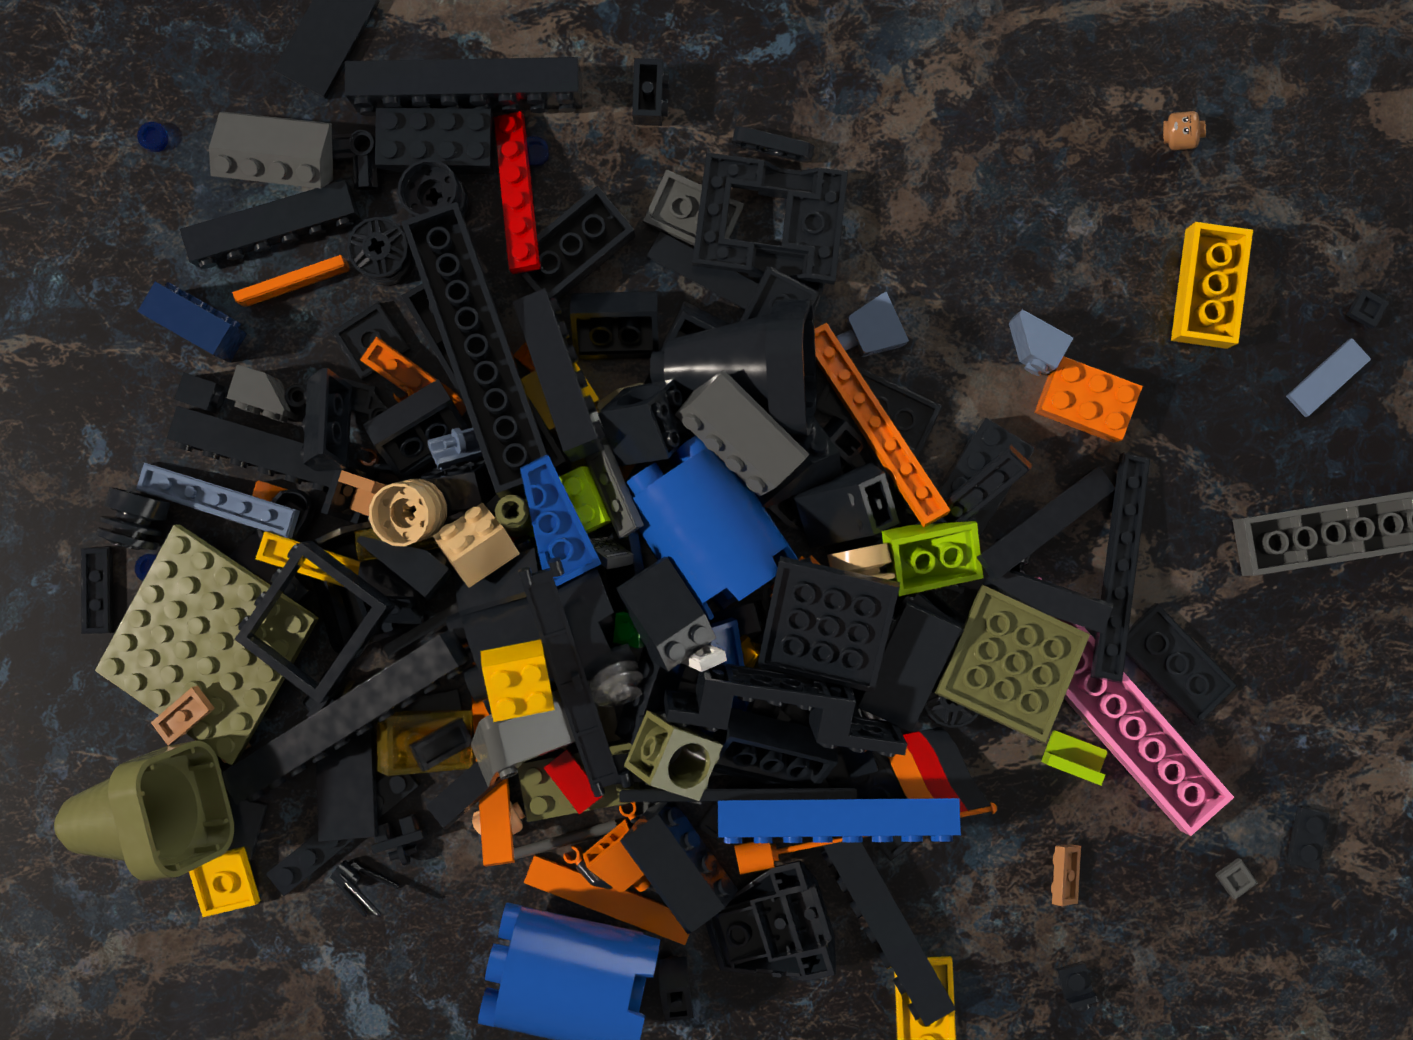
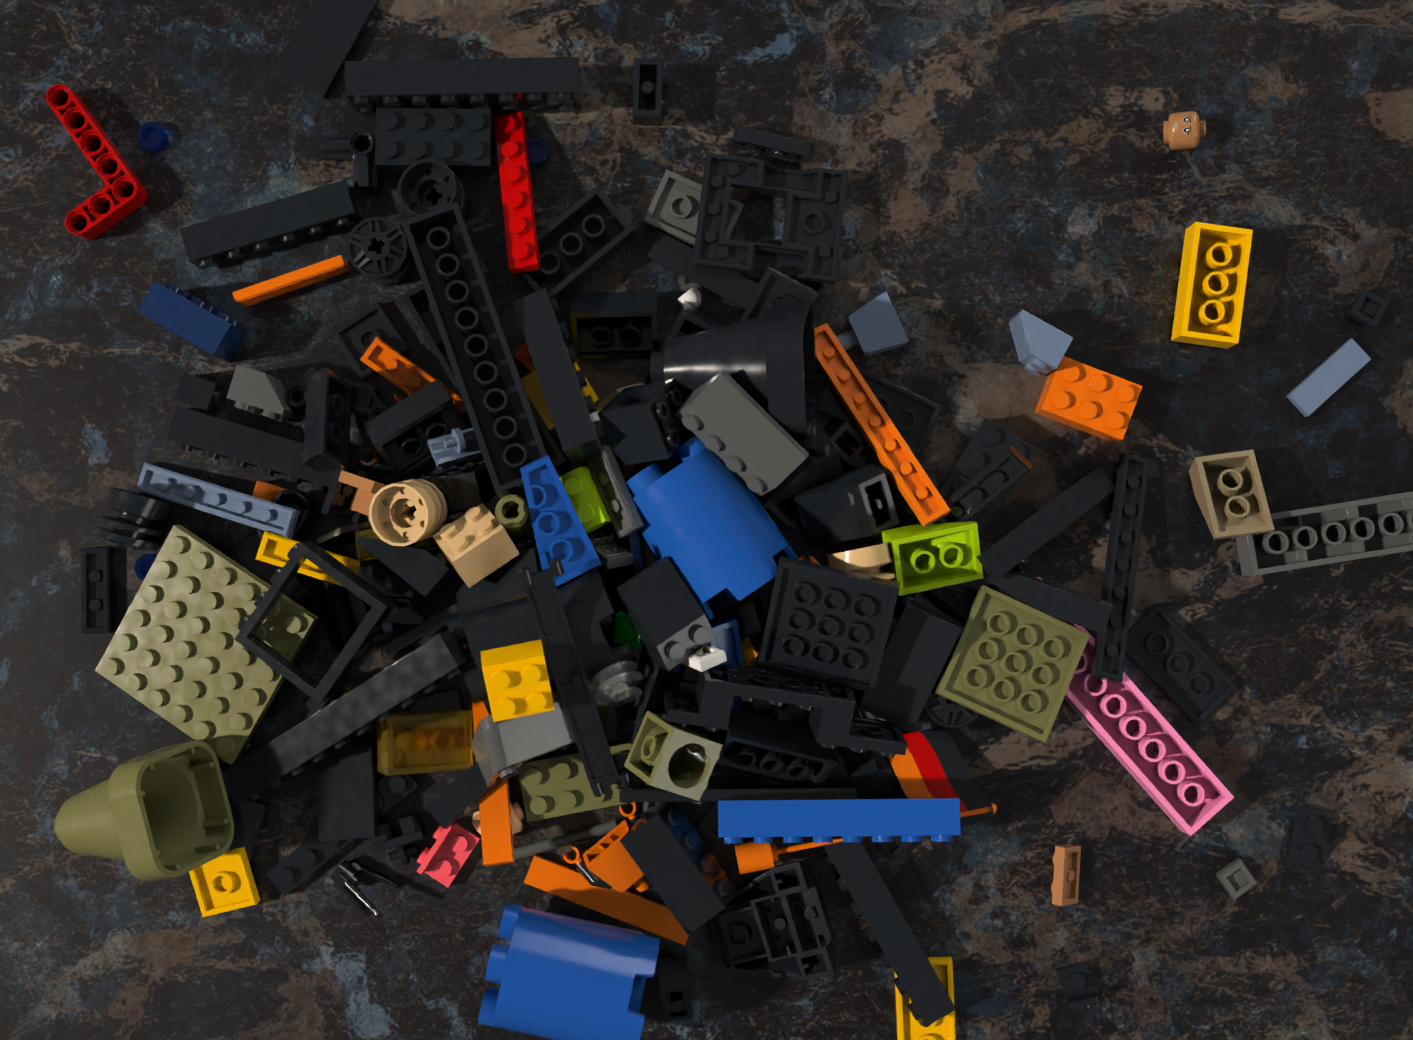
medium nougat plate [151,685,215,746] -> none
dark grey slope [209,111,333,189] -> none
black tile [409,717,473,772] -> none
red tile [544,749,603,815] -> none
lime panel [1041,730,1107,786] -> none
none -> red beam [46,84,147,241]
none -> coral bracket [417,821,481,888]
none -> white hinge [677,286,702,307]
none -> dark tan slope [1189,449,1275,540]

